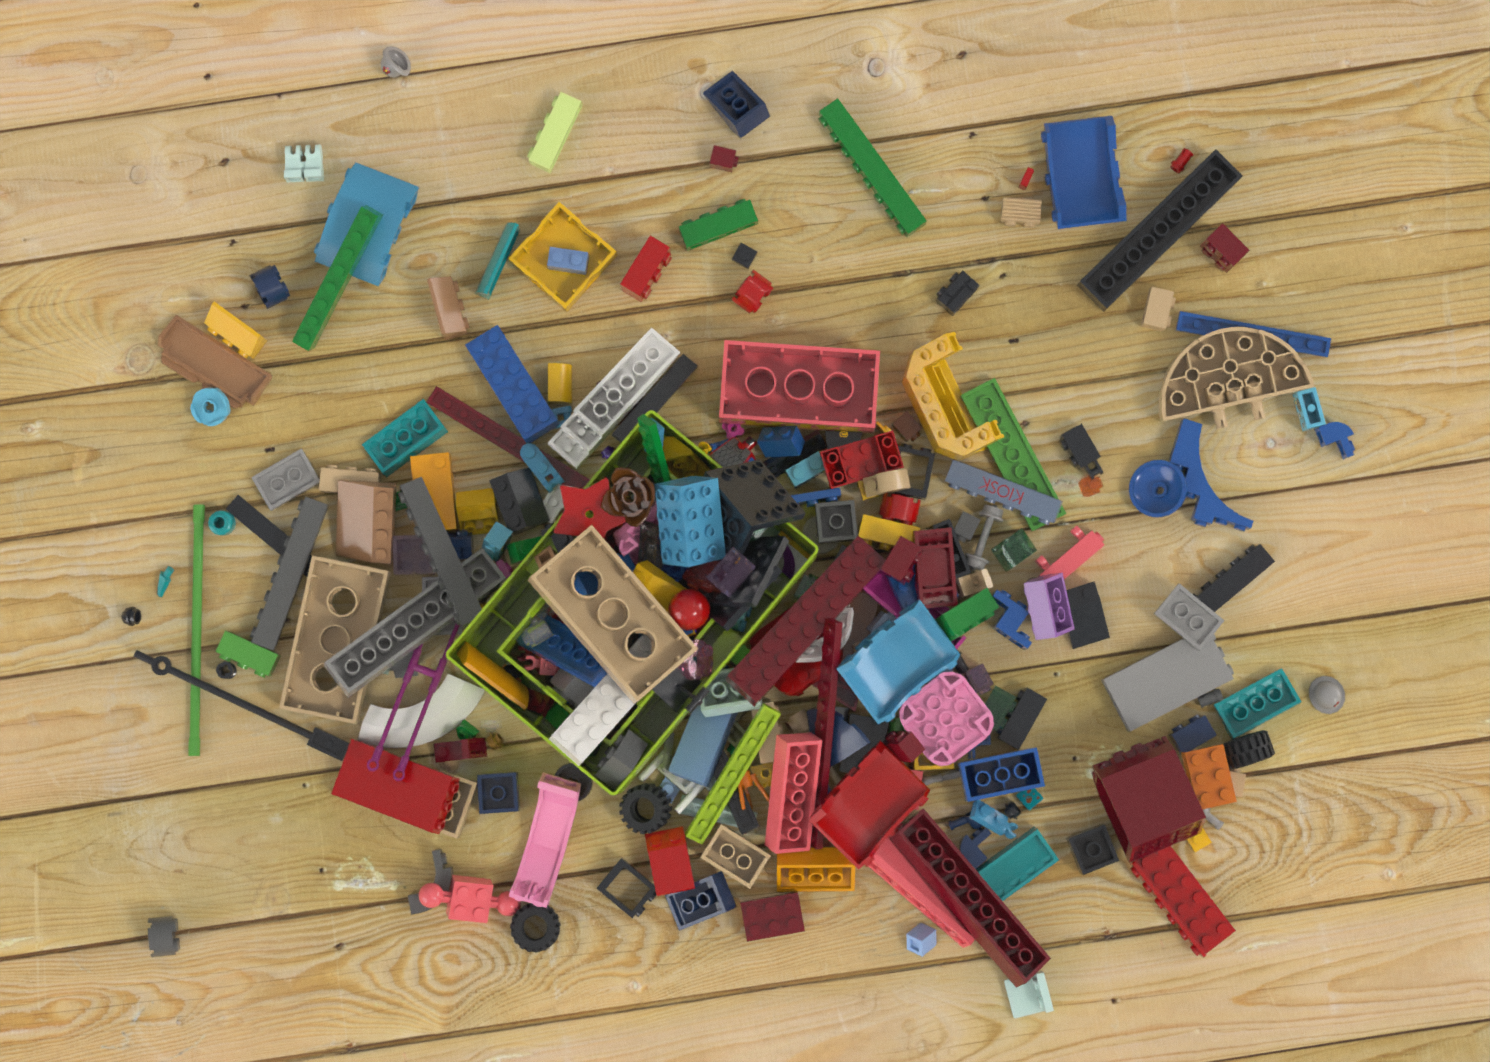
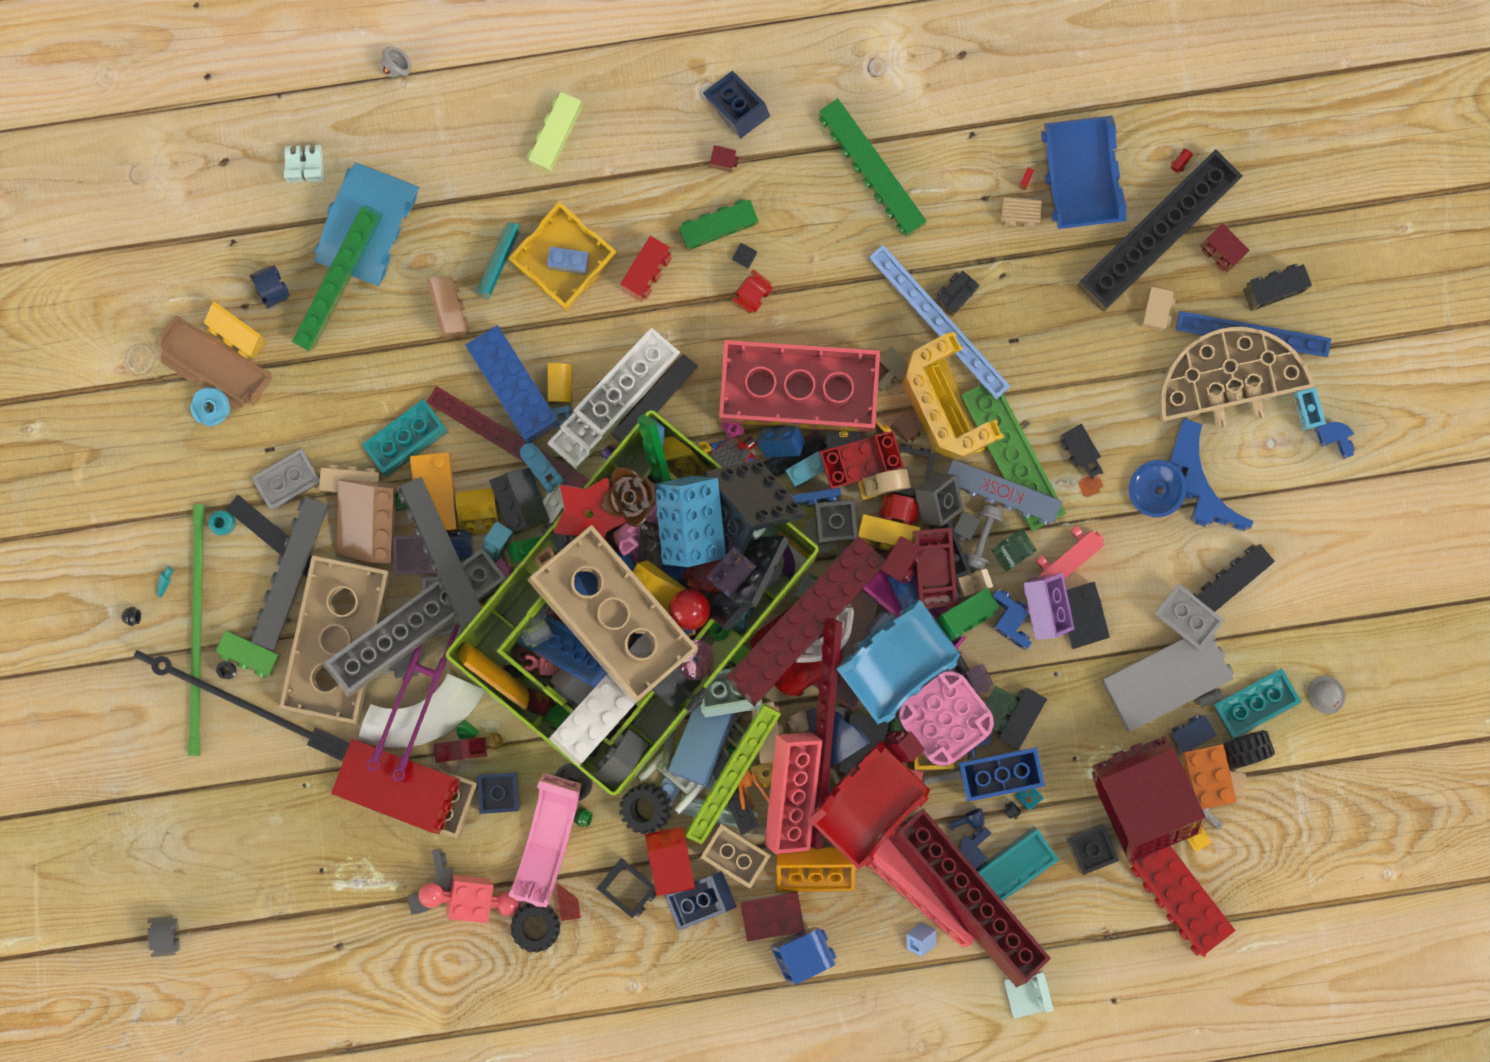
dark azure plate [970,800,1018,839] -> none
none -> clear red tile [557,884,581,921]
none -> green plate [574,808,593,827]
none -> green plate [710,622,730,641]
none -> blue brick [770,927,836,985]
none -> light blue plate [869,245,1010,400]
none -> olive brick [878,347,906,392]
none -> dark grey brick [915,473,963,527]
none -> black brick [1243,263,1312,311]

